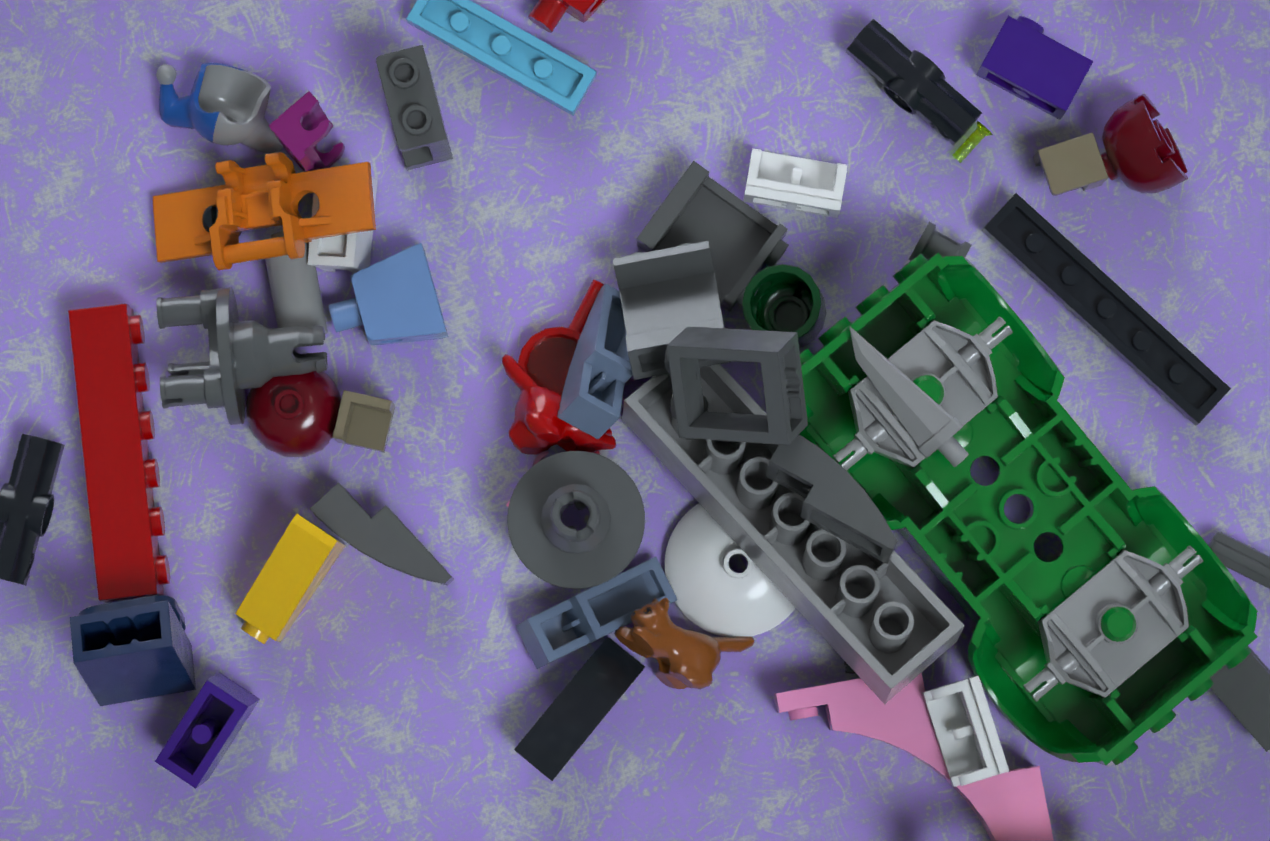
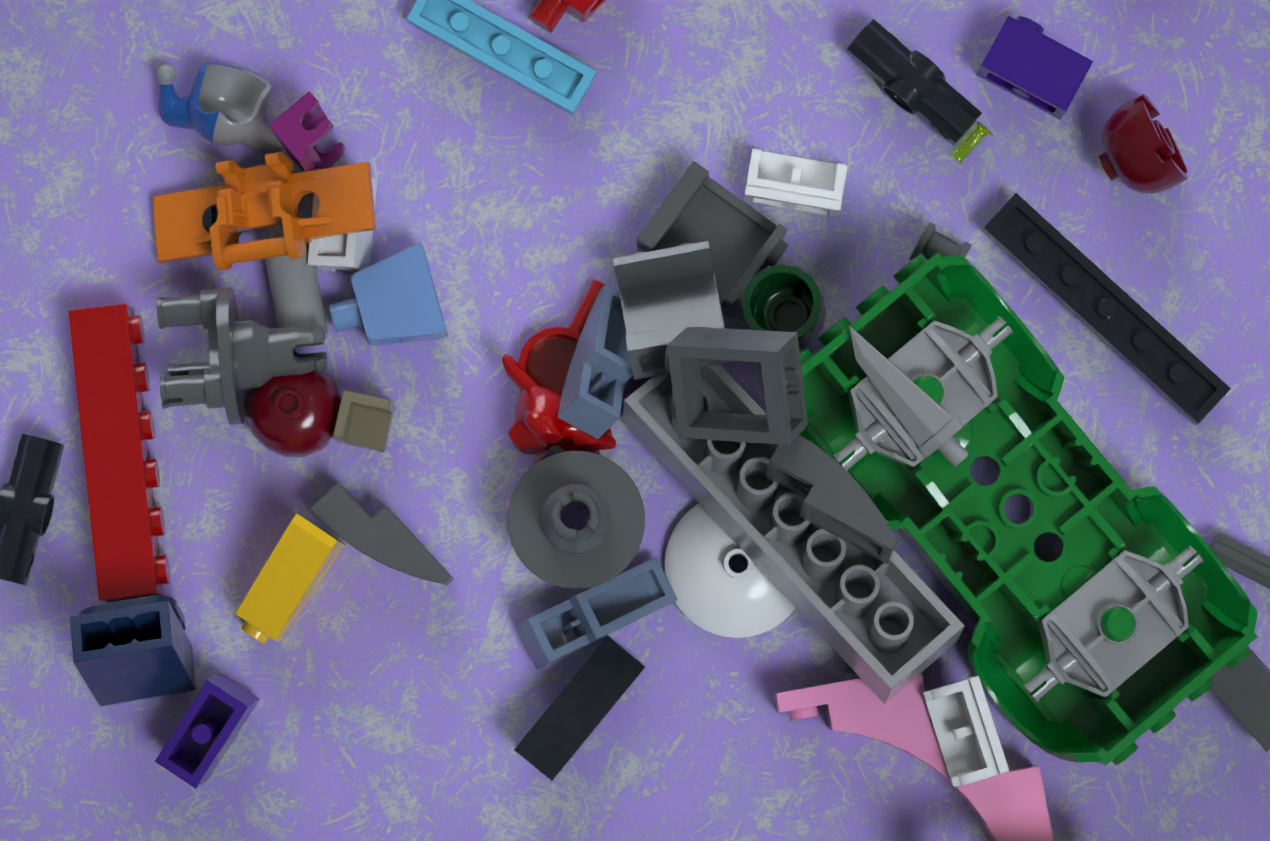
dark grey panel [376,45,453,171] -> none
dark orange animal [614,597,754,689] -> none
dark tan panel [1033,132,1108,196] -> none

